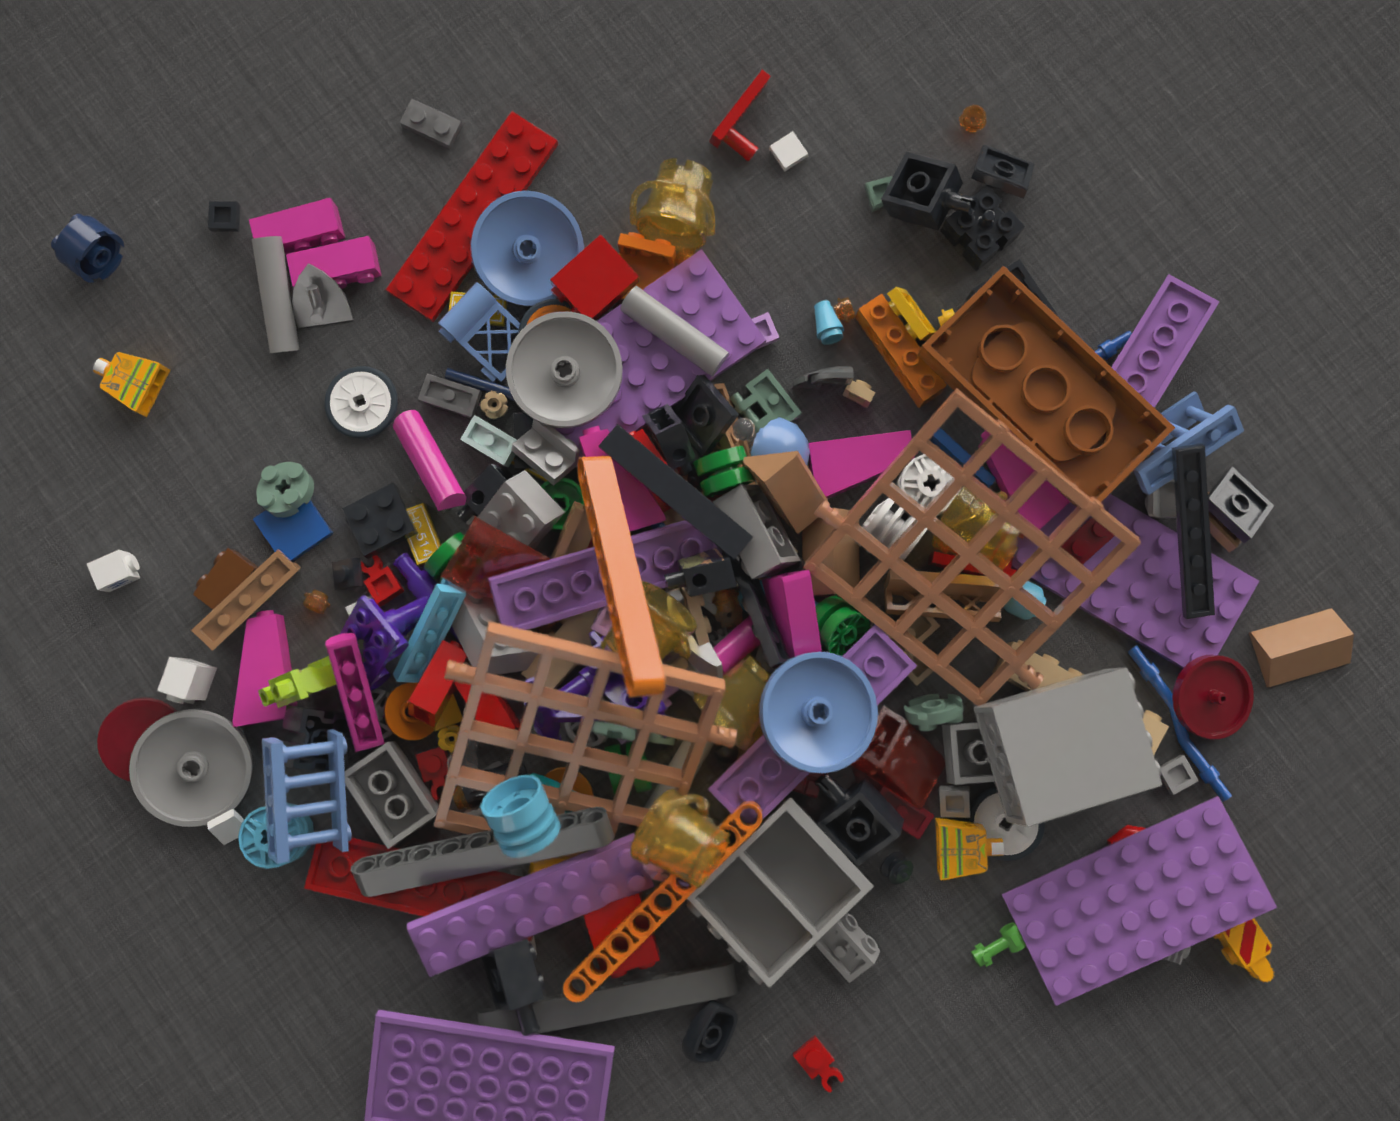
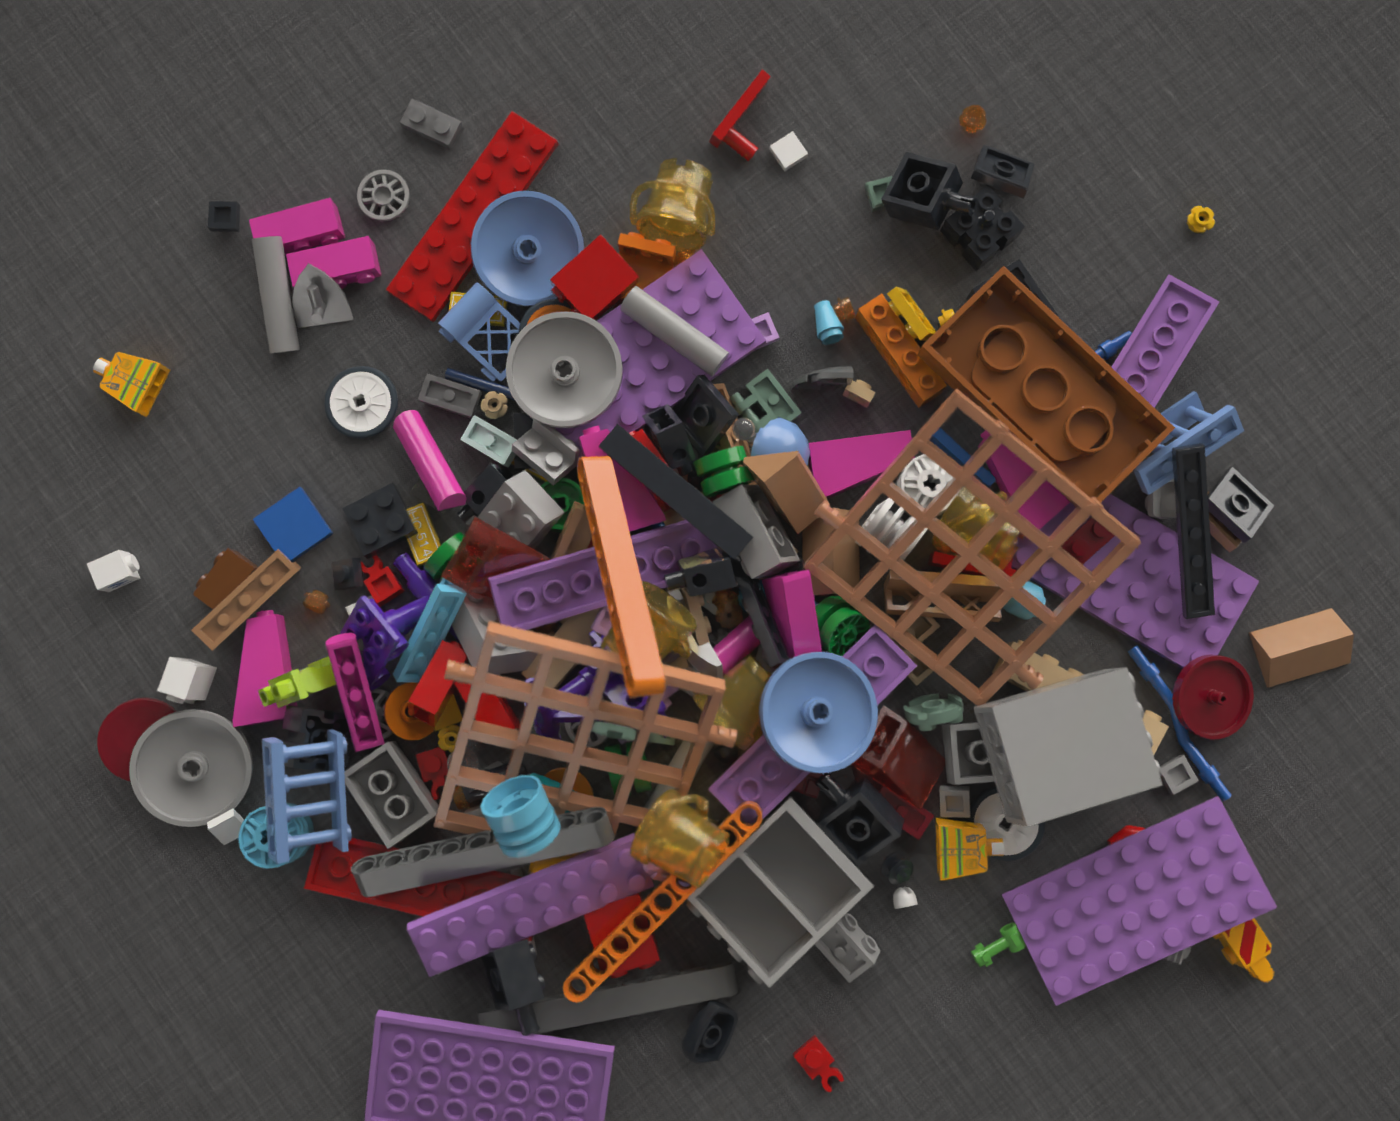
dark blue brick [51,214,124,283] -> none
sand green plate [256,462,314,518] -> none
none -> light grey wheel [357,170,410,222]
none -> white hinge [893,887,918,909]
none -> yellow plate [1187,206,1215,233]

